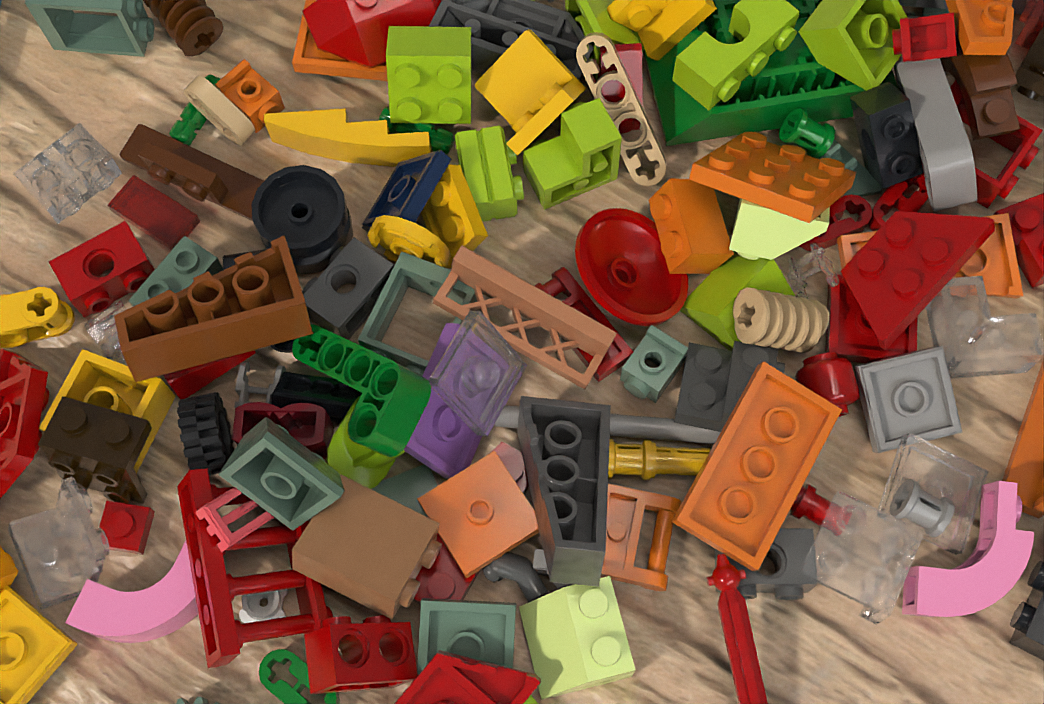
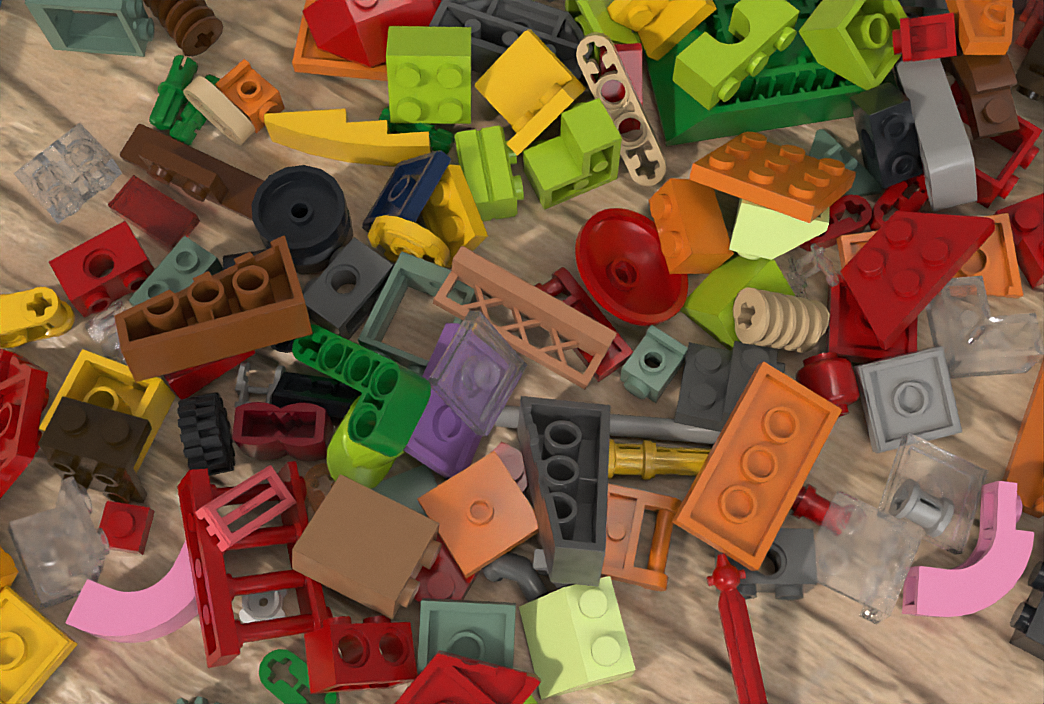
sand green slope [218,417,345,531] -> none
green bush [779,108,836,159] -> none
none -> green axle [149,55,198,131]

